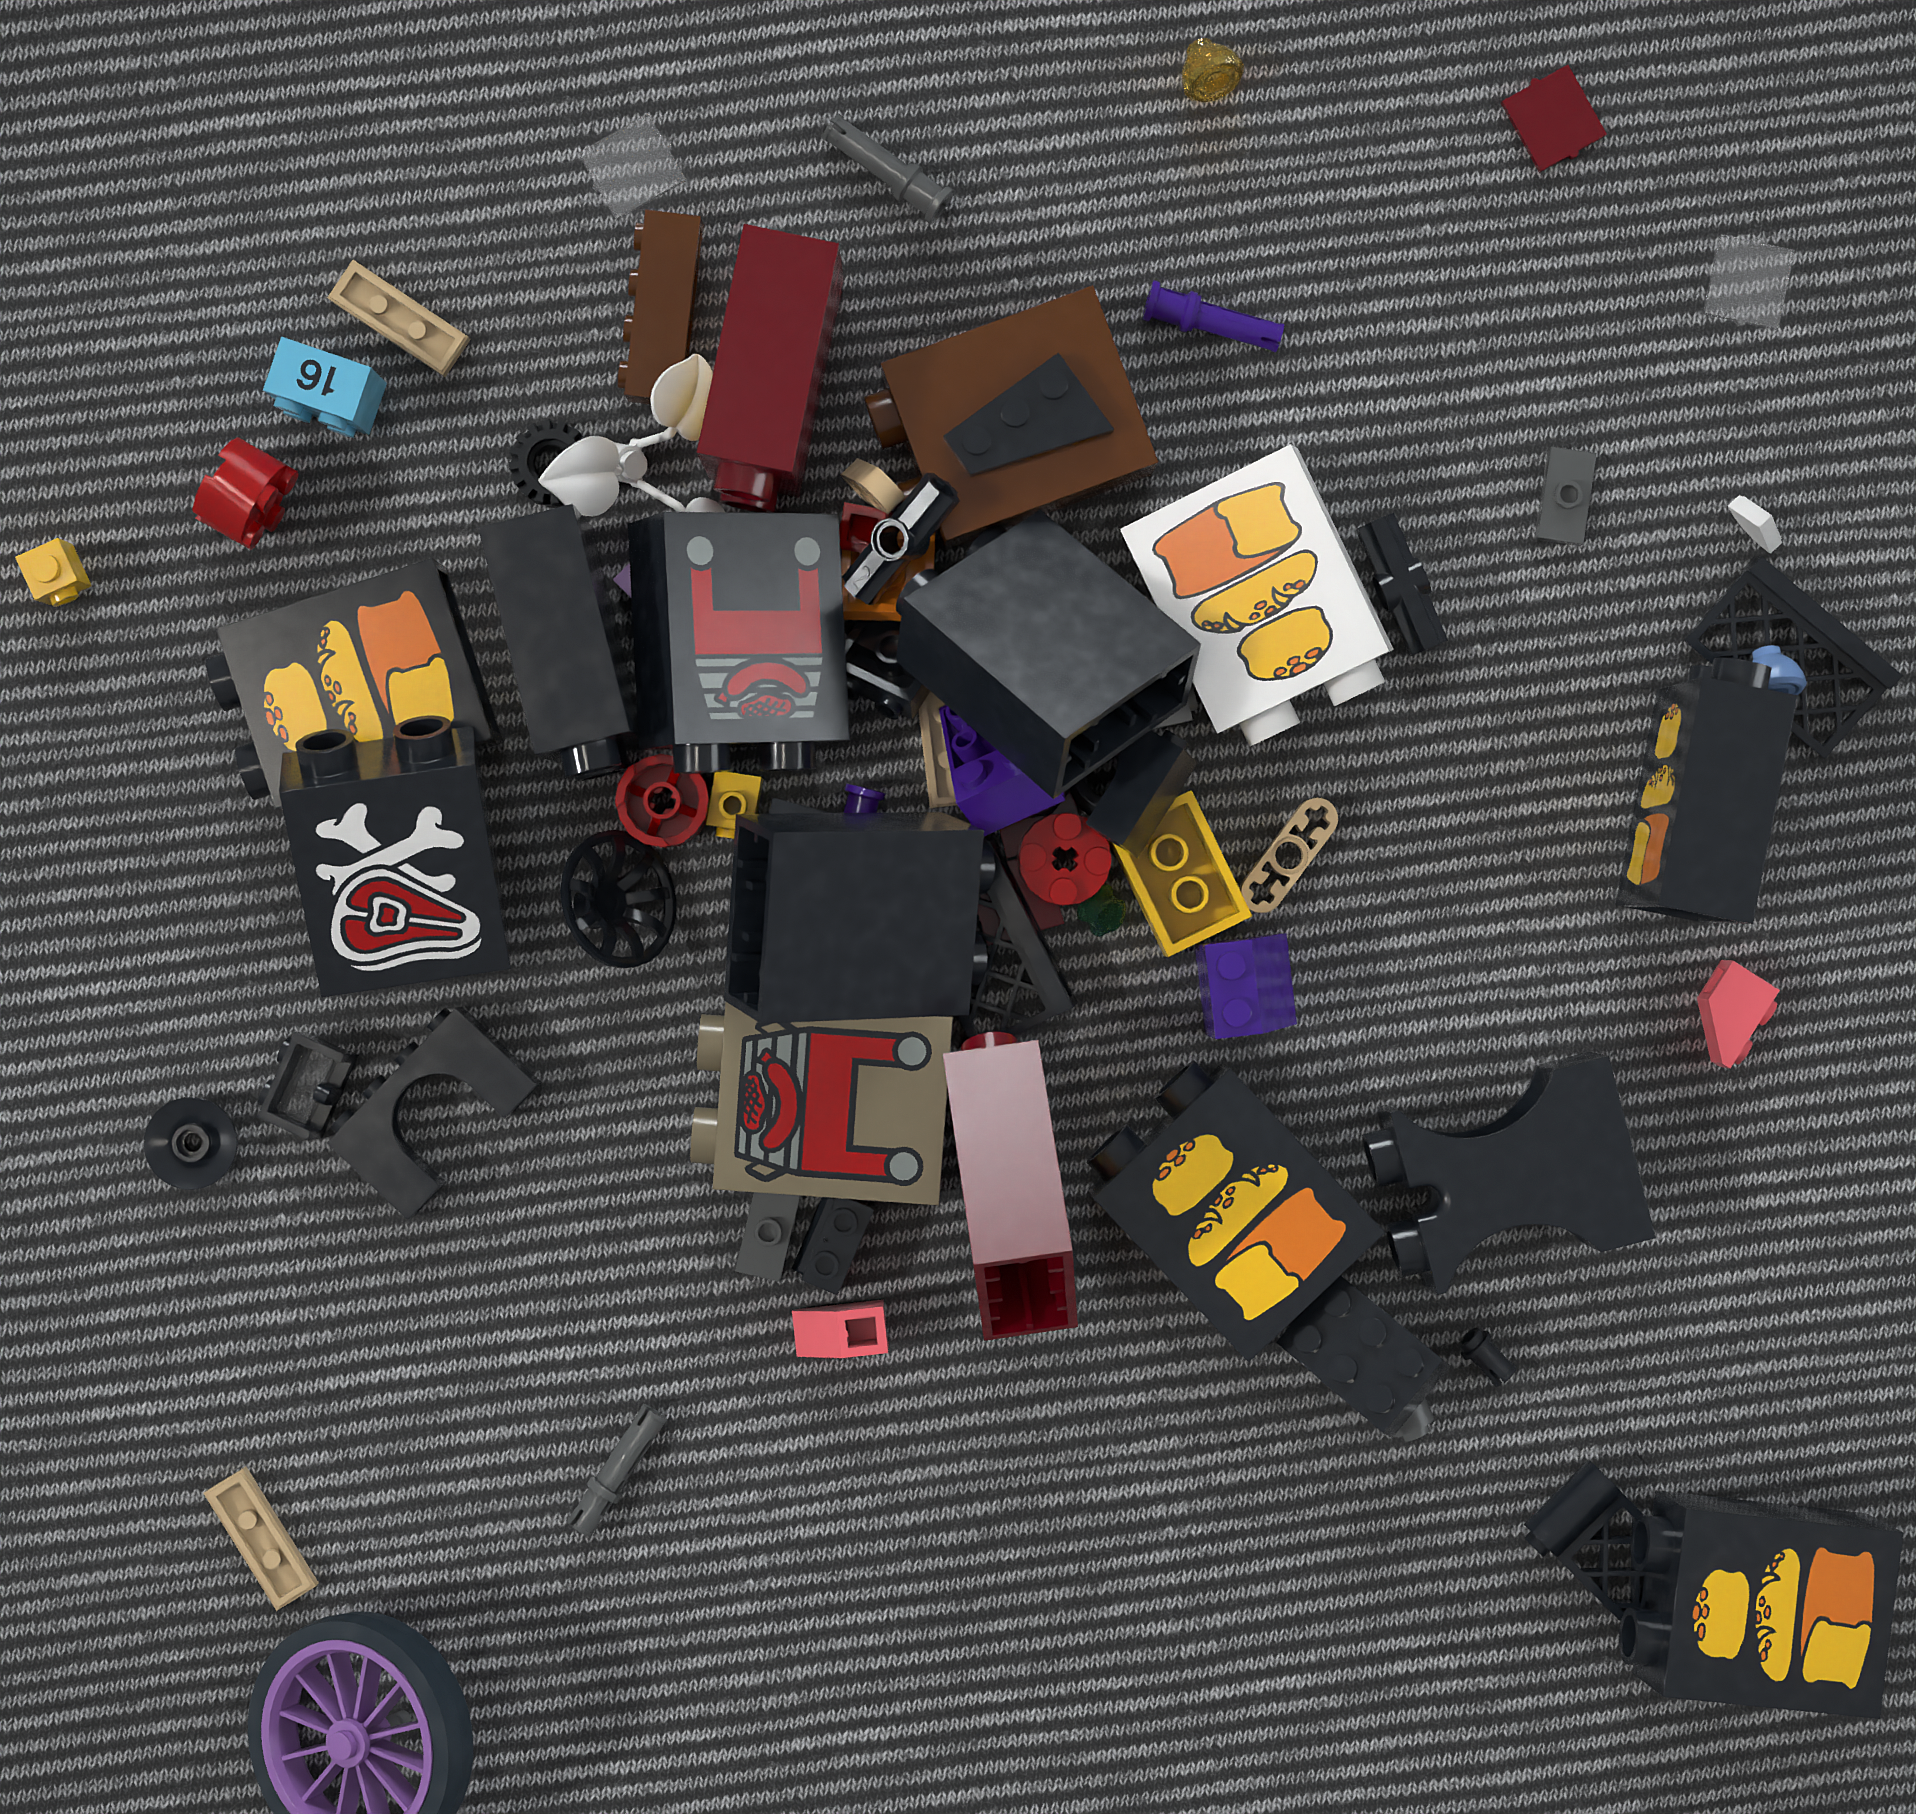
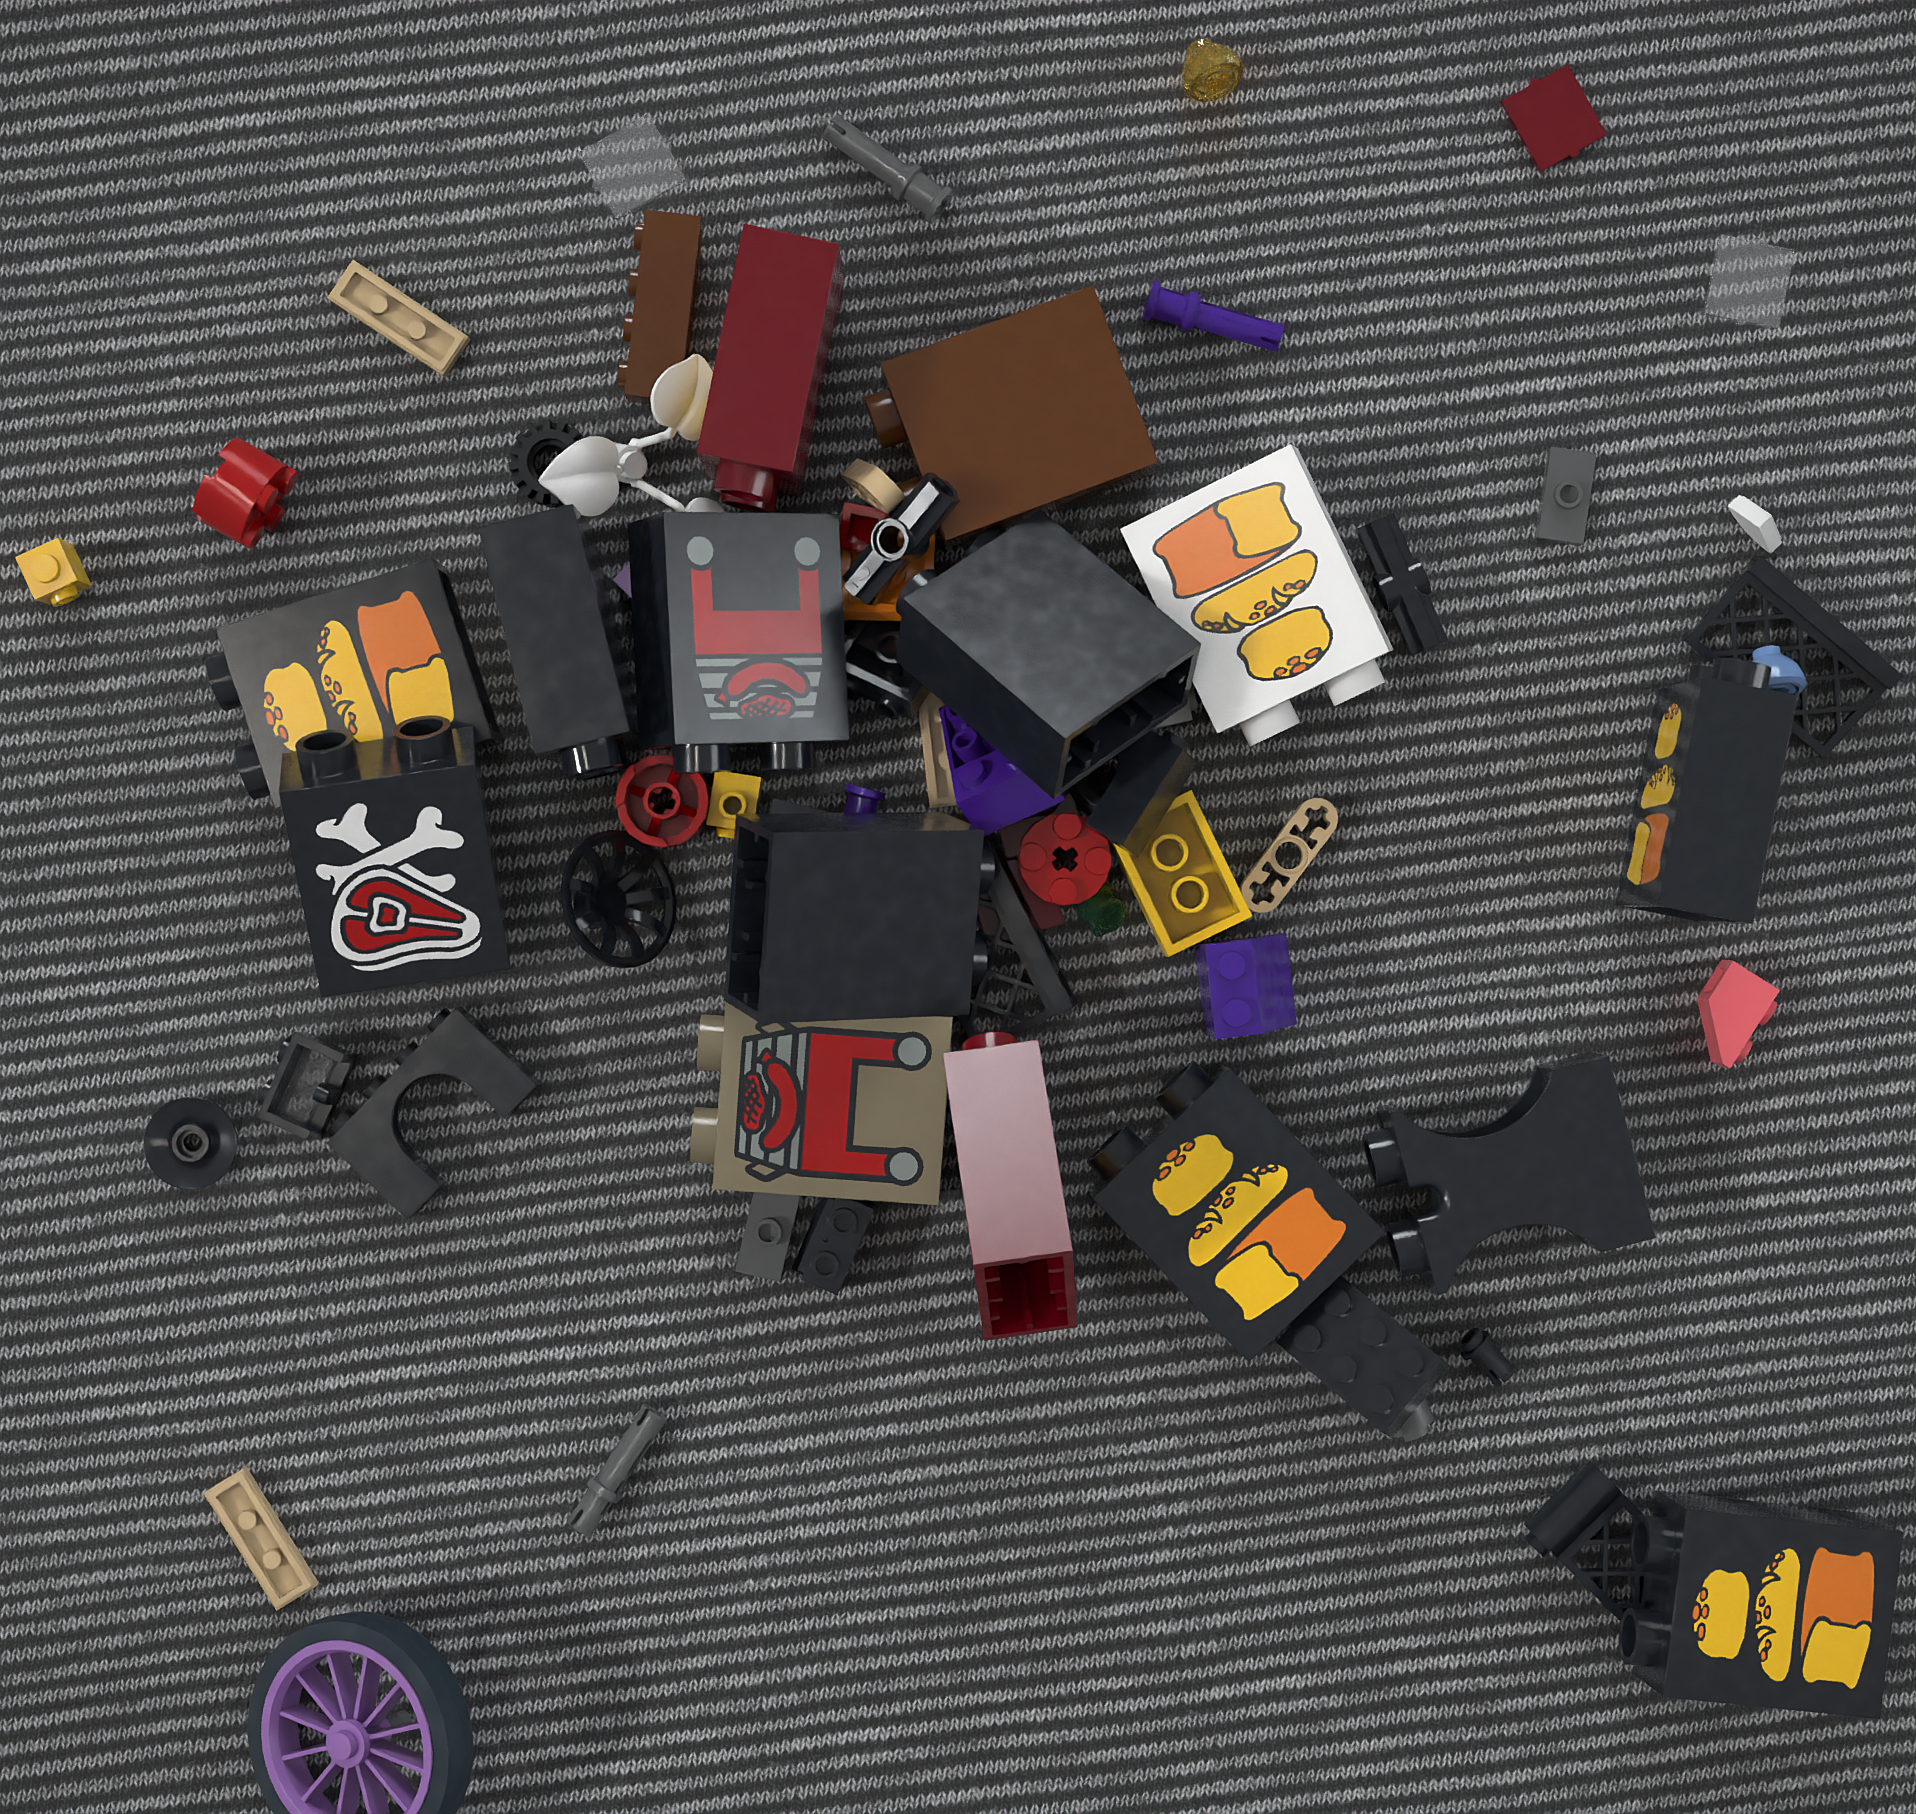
medium azure brick [263,337,387,438] -> none
coral slope [792,1300,889,1358] -> none
black wing [943,352,1114,477] -> none

